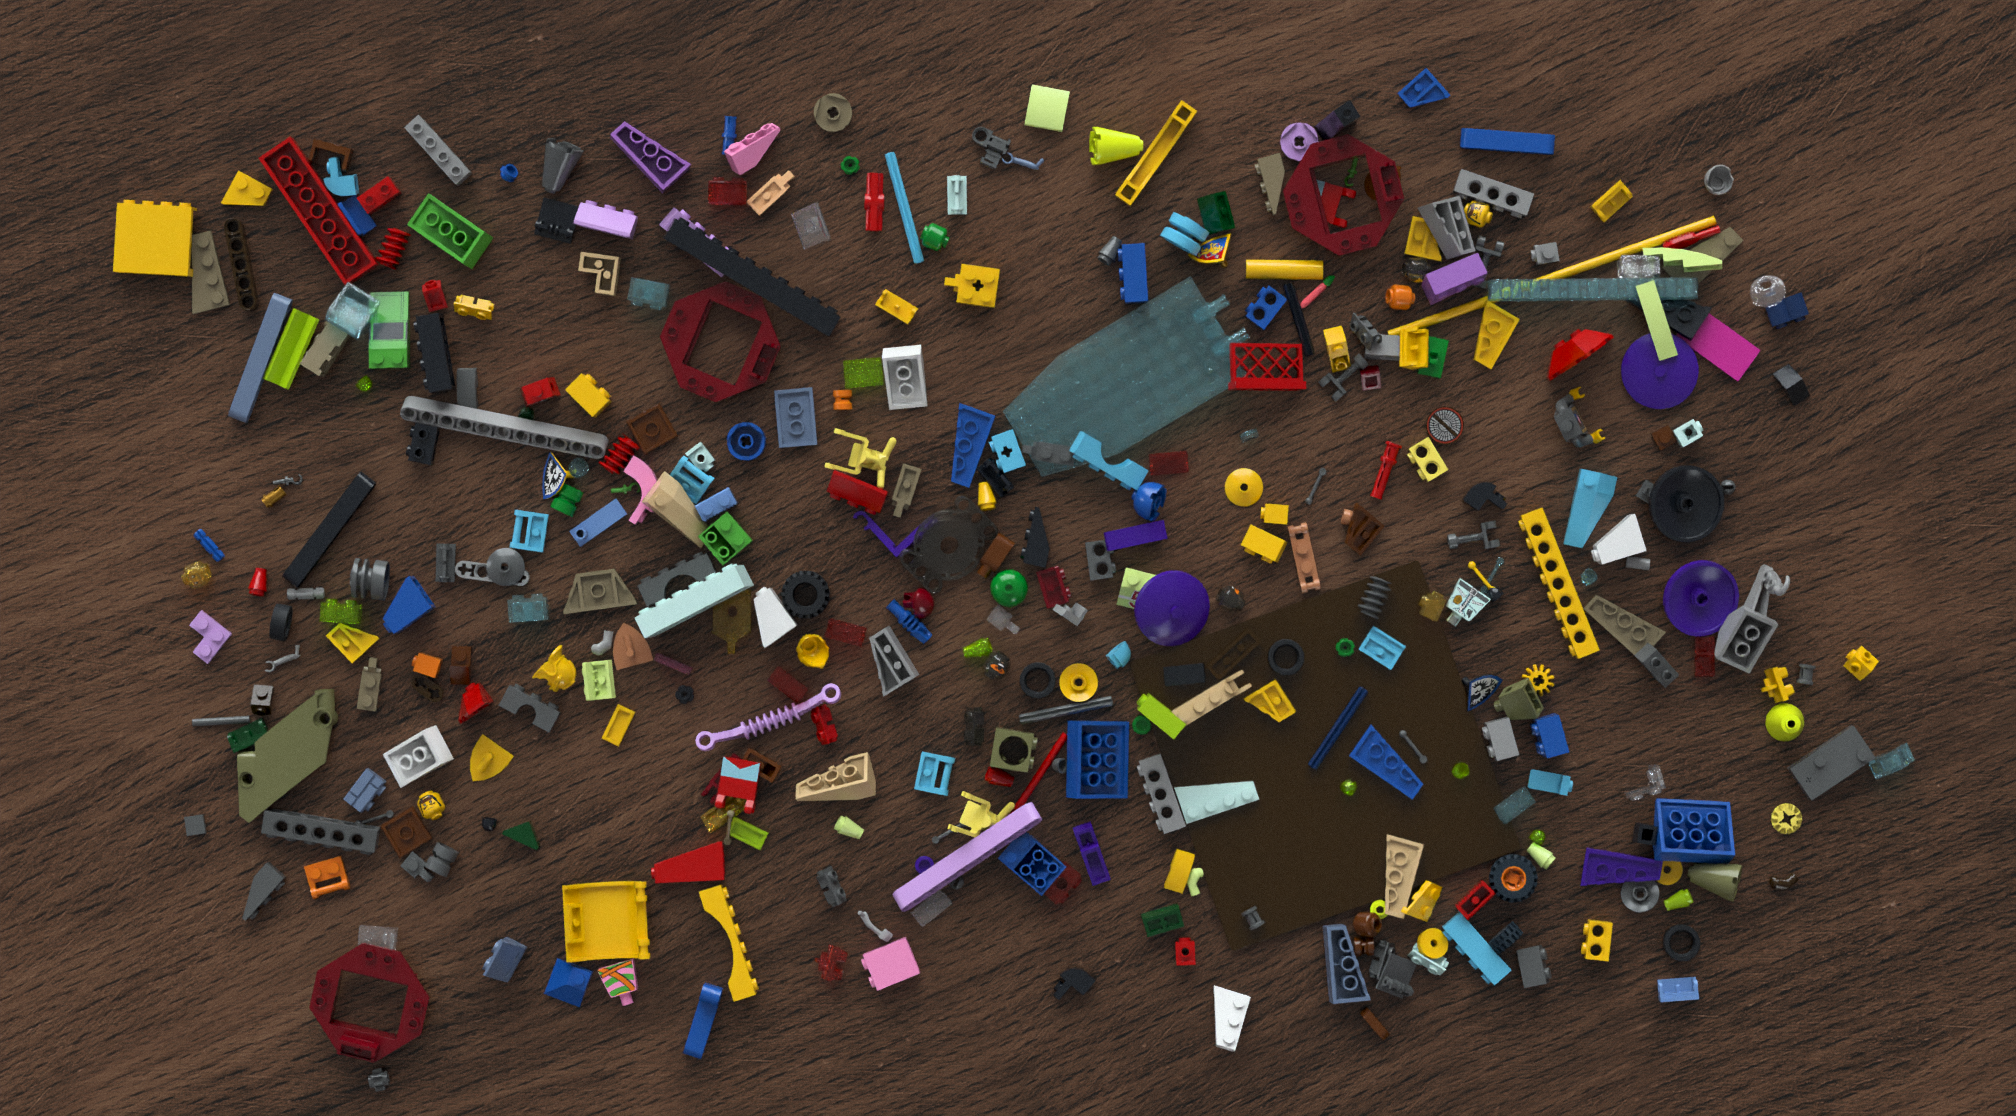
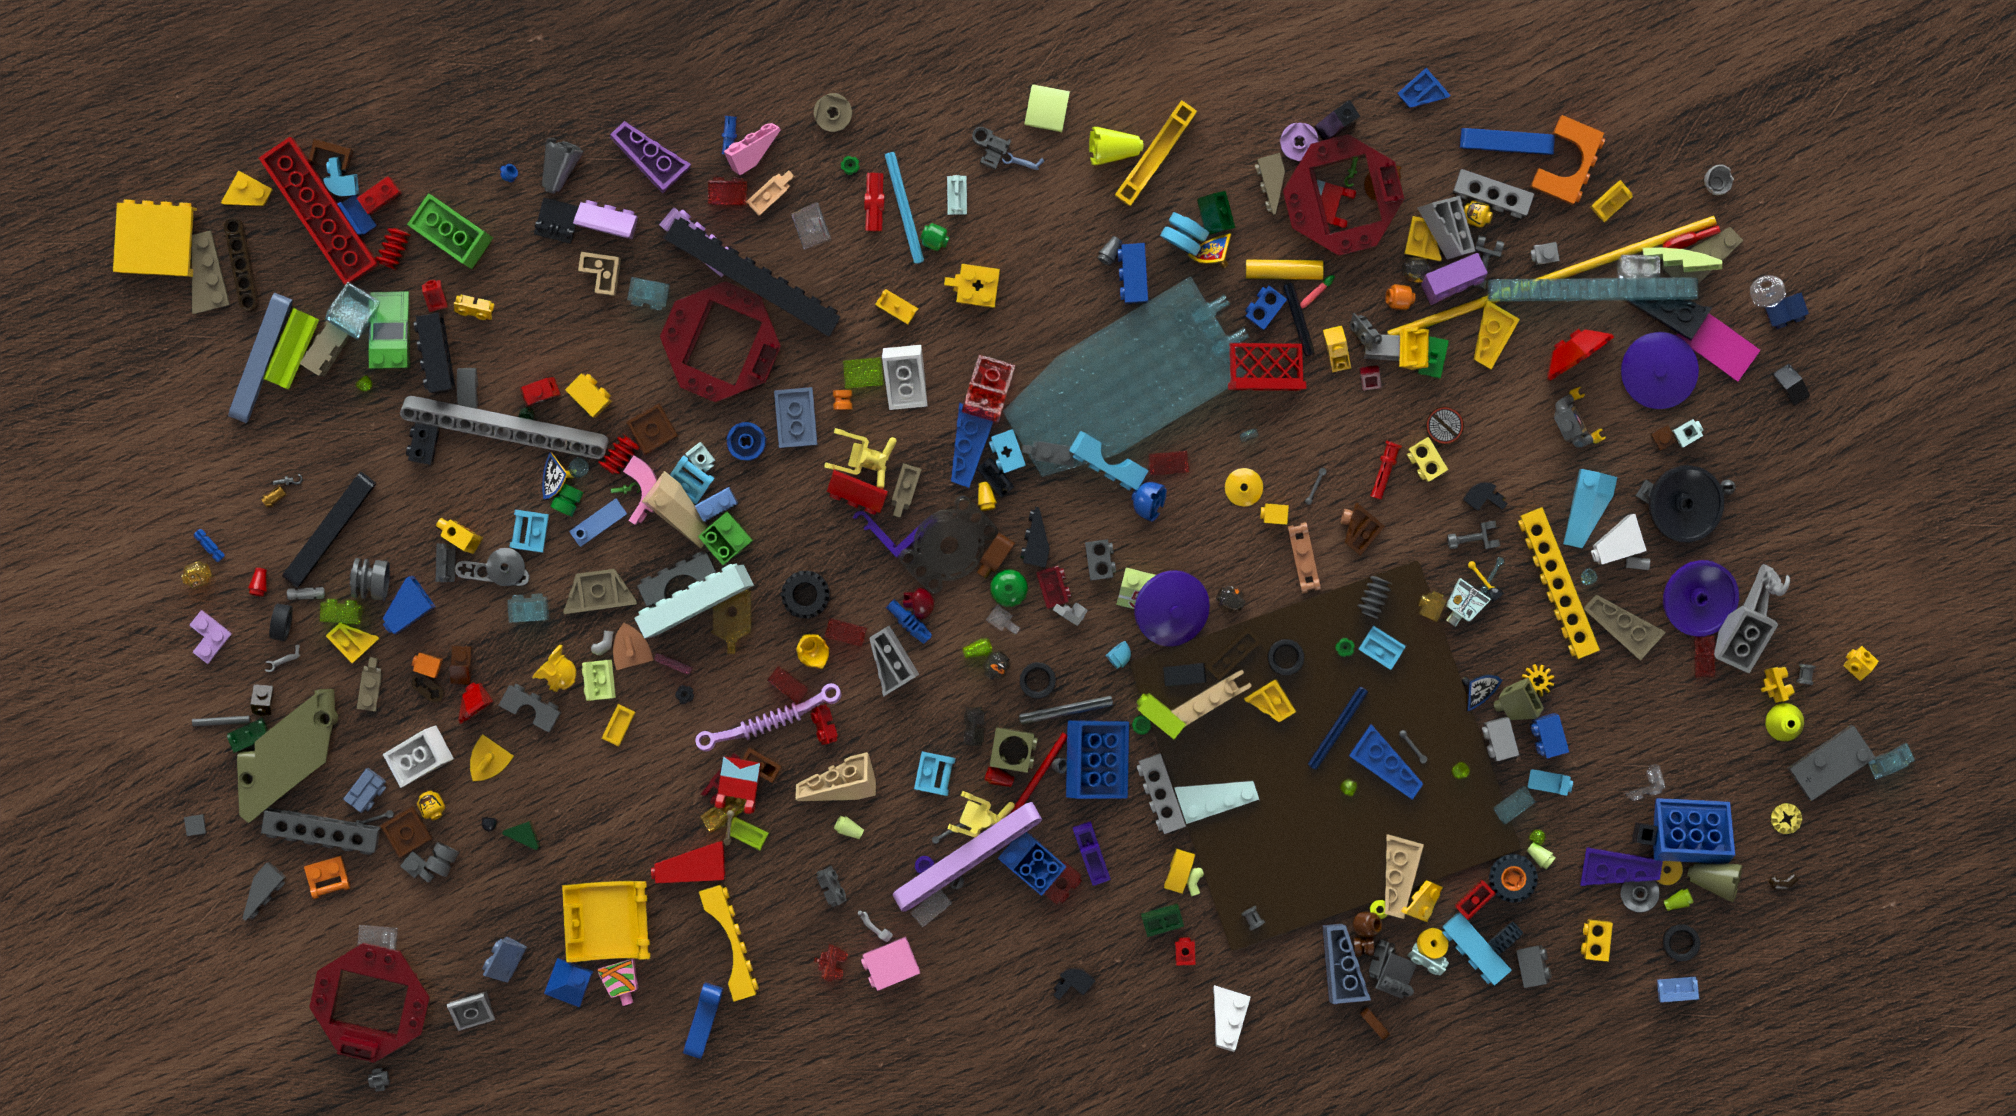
light grey brick [404,115,472,186] -> none
white slope [754,587,798,648] -> none
yellow dish [1060,663,1098,702] -> none
dark purple slope [1104,520,1168,551] -> none
yellow brick [1241,525,1288,564] -> none
dark grey bar [1318,354,1369,402] -> none
dark grey brick [1634,643,1679,688] -> none
yellowish green slope [1636,280,1678,361] -> none
none -> yellow torso [436,518,483,554]
none -> light grey slope [447,991,495,1031]
none -> clear red slope [962,354,1016,423]
none -> orange arch [1530,115,1605,205]

